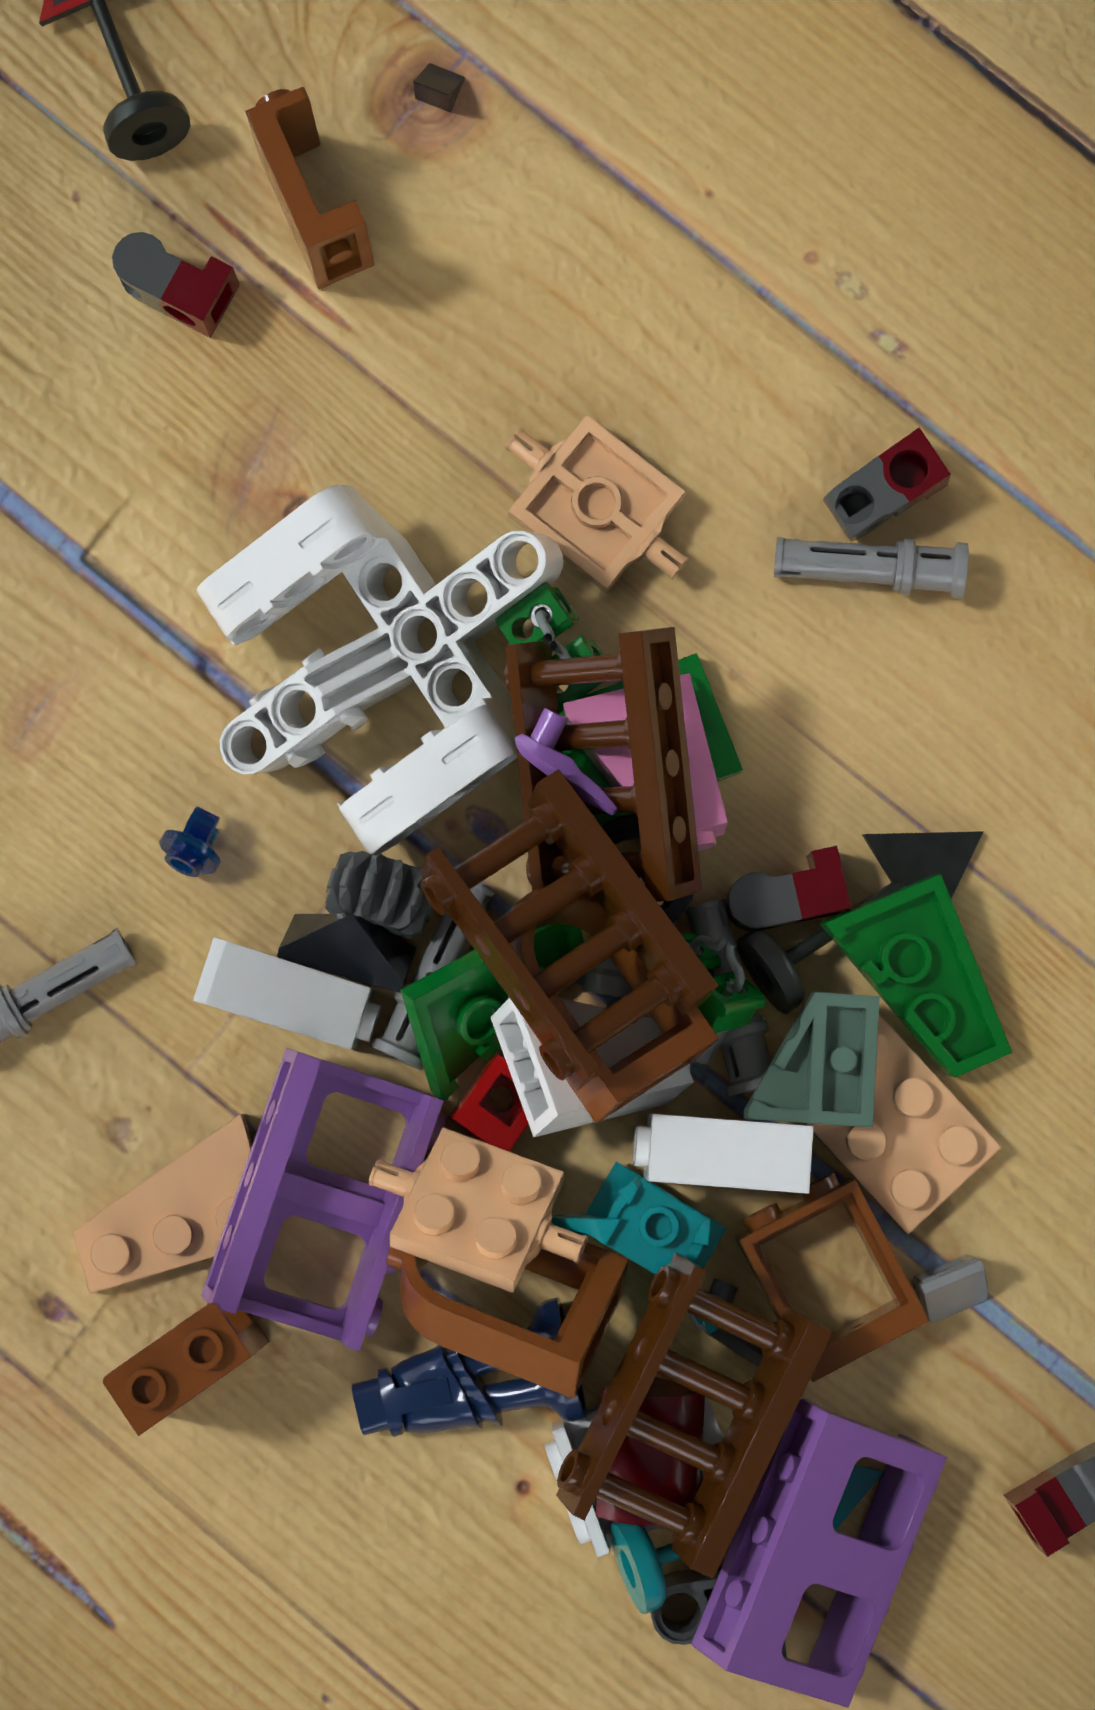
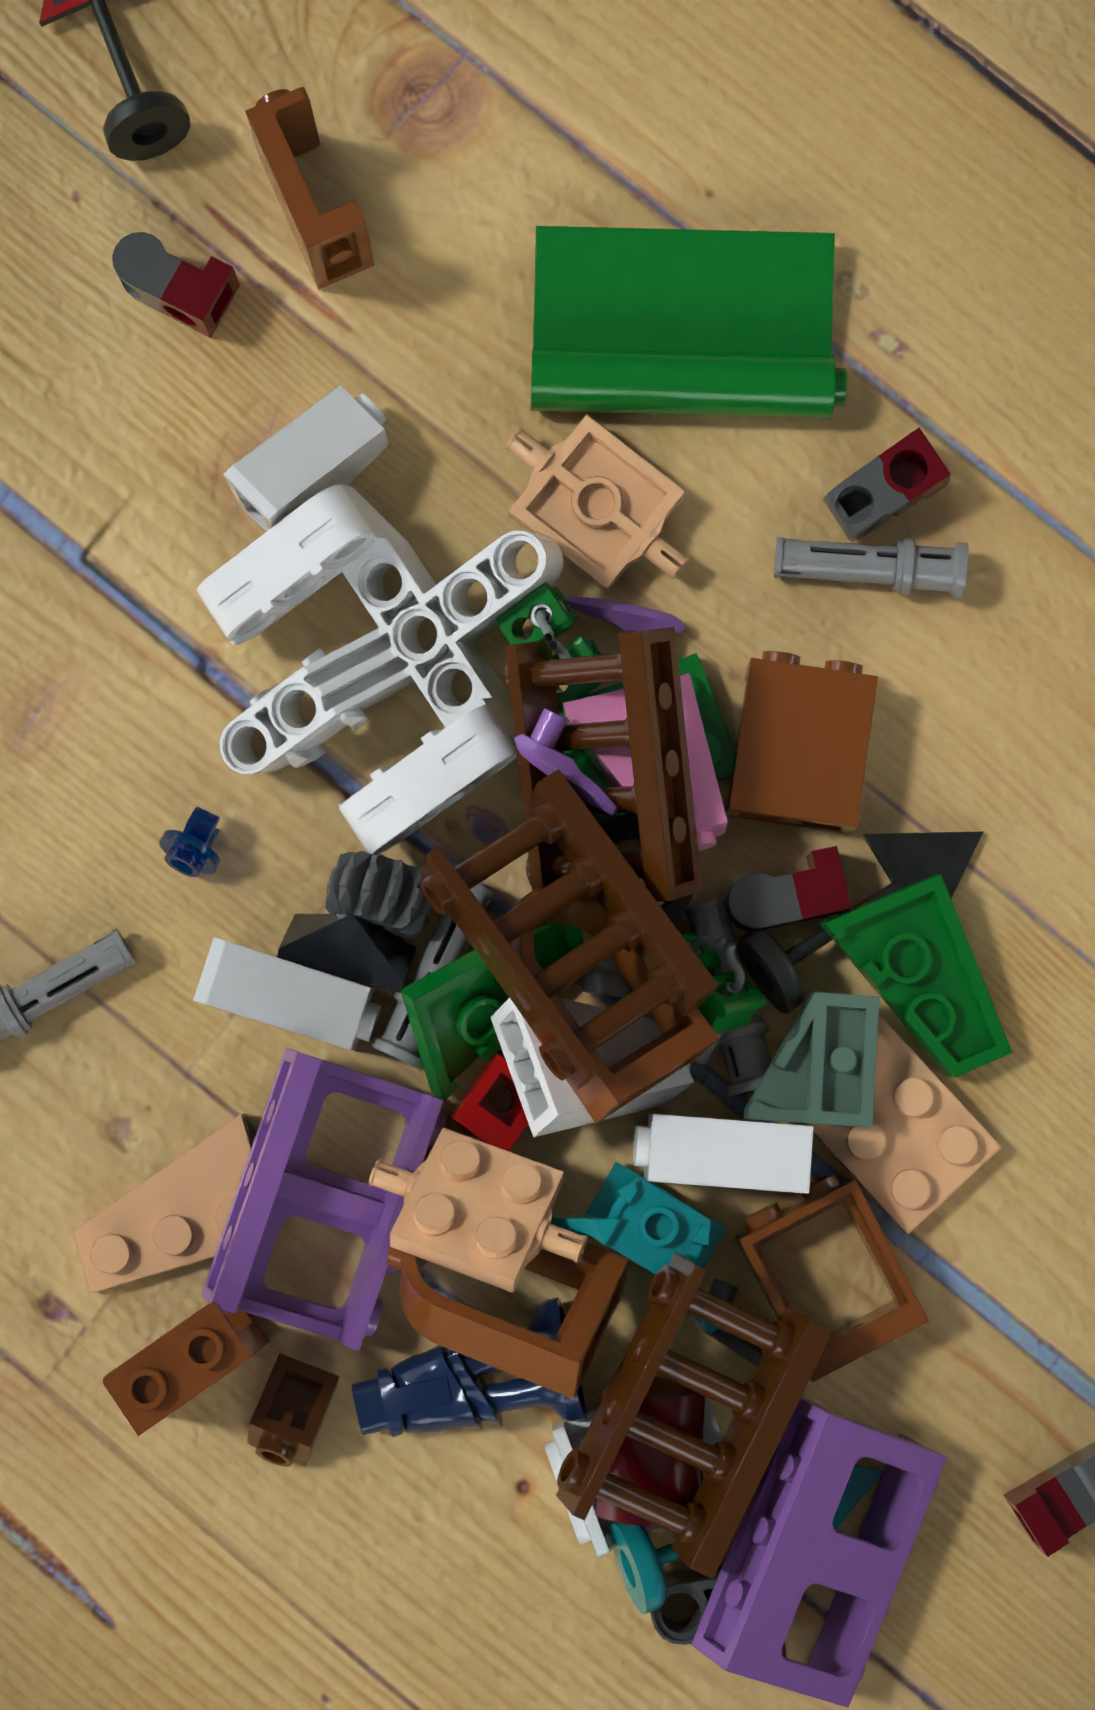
black piece [413,63,465,113] -> none
light grey slope [911,1254,988,1322] -> none
none -> white slope [223,385,389,532]
none -> reddish brown bracket [247,1353,340,1467]
none -> green door [531,226,847,418]
none -> medium lavender bar [567,597,686,634]
none -> dark orange panel [725,651,878,834]

